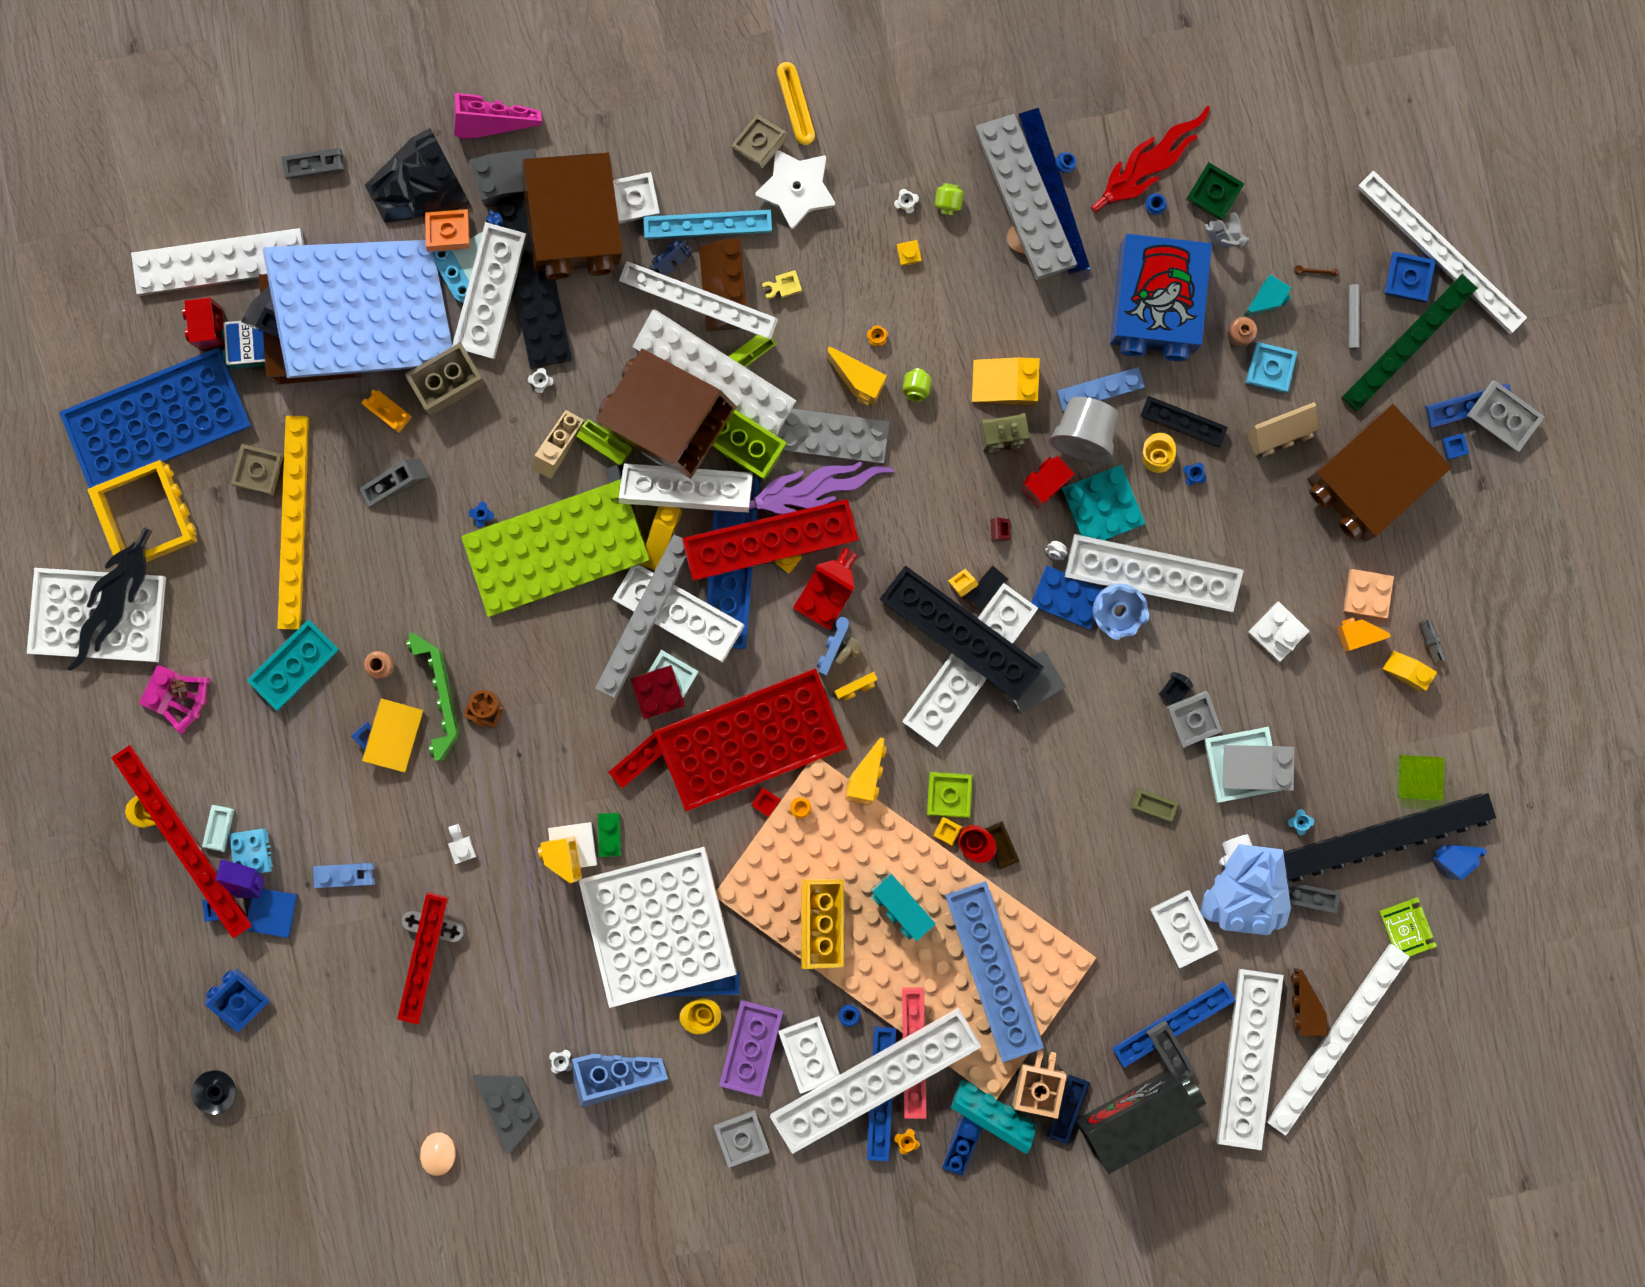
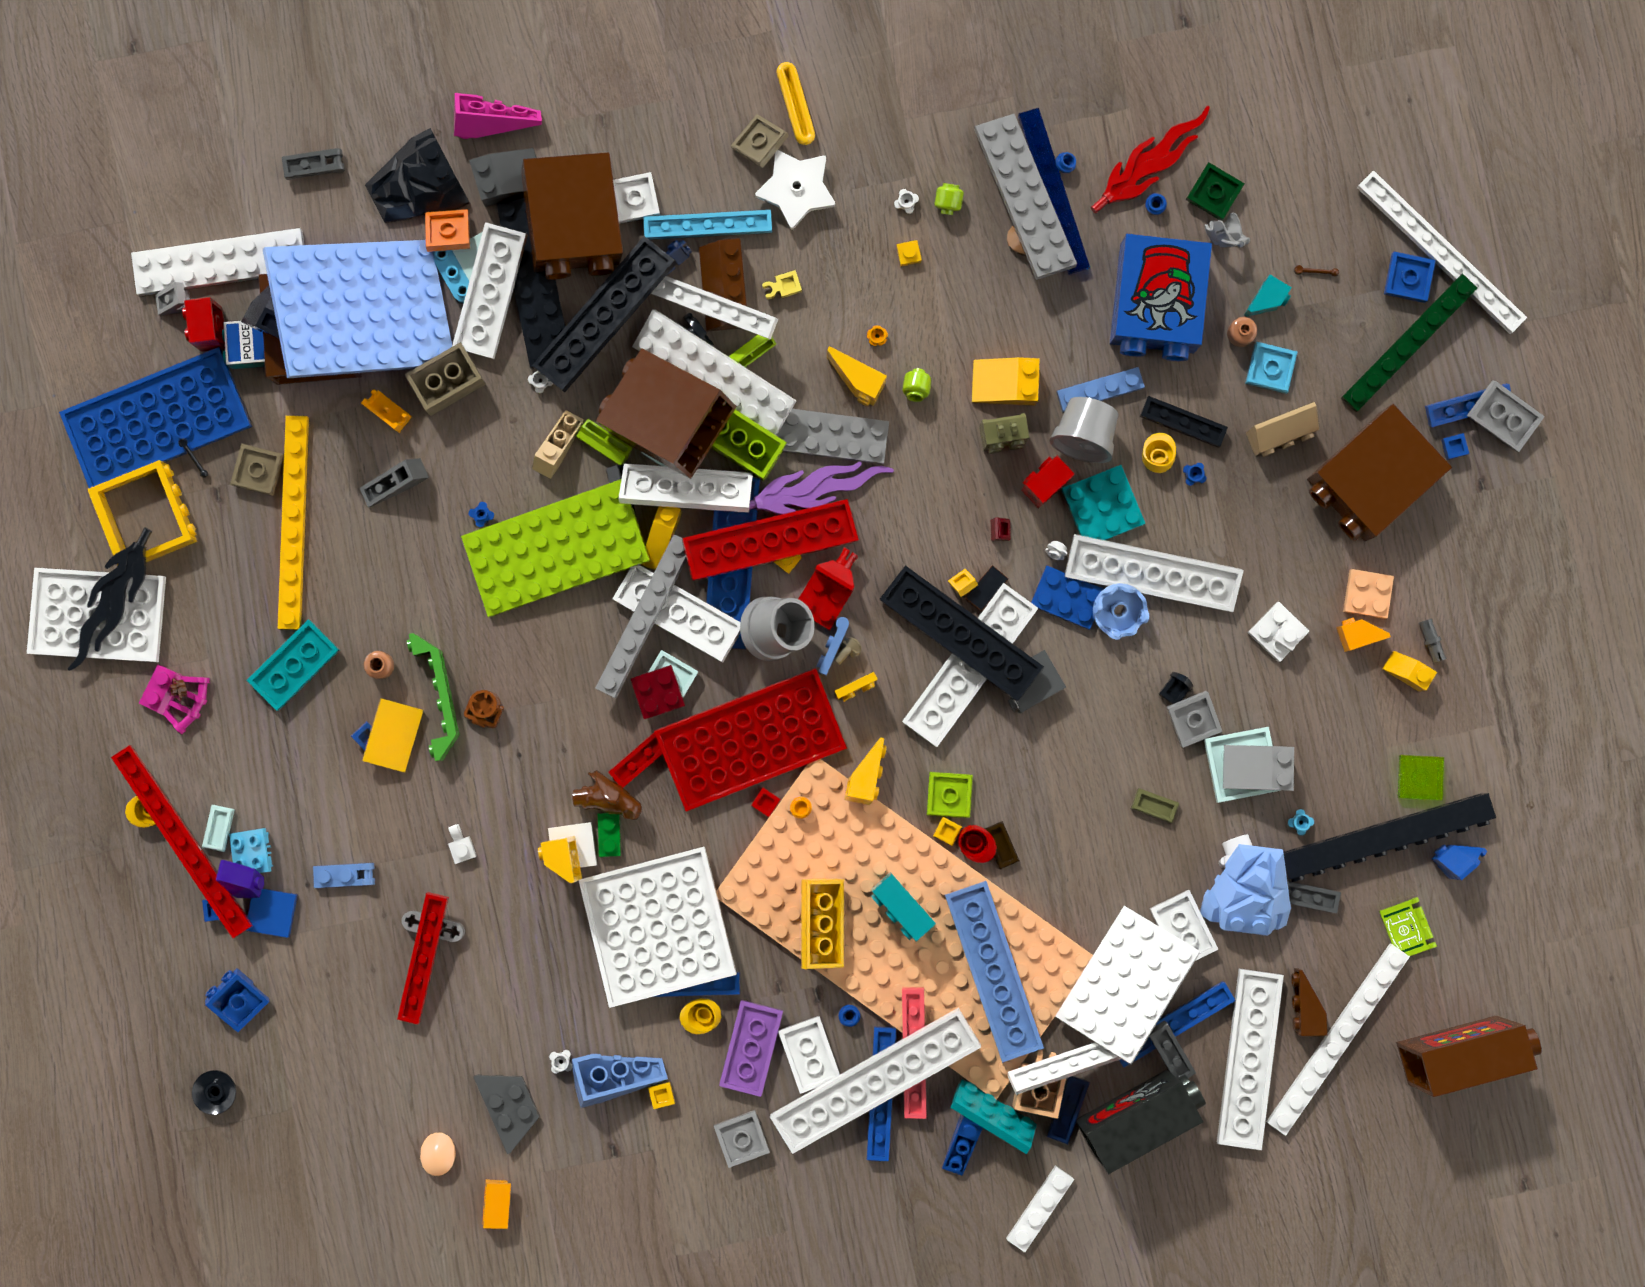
blue plate [486,210,504,227] -> none
light orange plate [894,1129,920,1155] -> none
light grey piece [1349,284,1360,350] -> none
none -> light grey slope [155,282,190,315]
none -> black hinge [179,438,208,478]
none -> light orange hinge [482,1179,511,1229]
none -> black plate [532,236,677,393]
none -> reddish brown animal [572,770,642,820]
none -> yellow plate [648,1081,675,1109]
none -> black plate [683,313,714,347]
none -> light grey piece [740,597,815,661]
none -> white plate [1006,1165,1074,1252]
none -> white plate [1007,1042,1121,1095]
none -> white plate [1055,906,1200,1064]
none -> reddish brown brick [1396,1016,1542,1097]

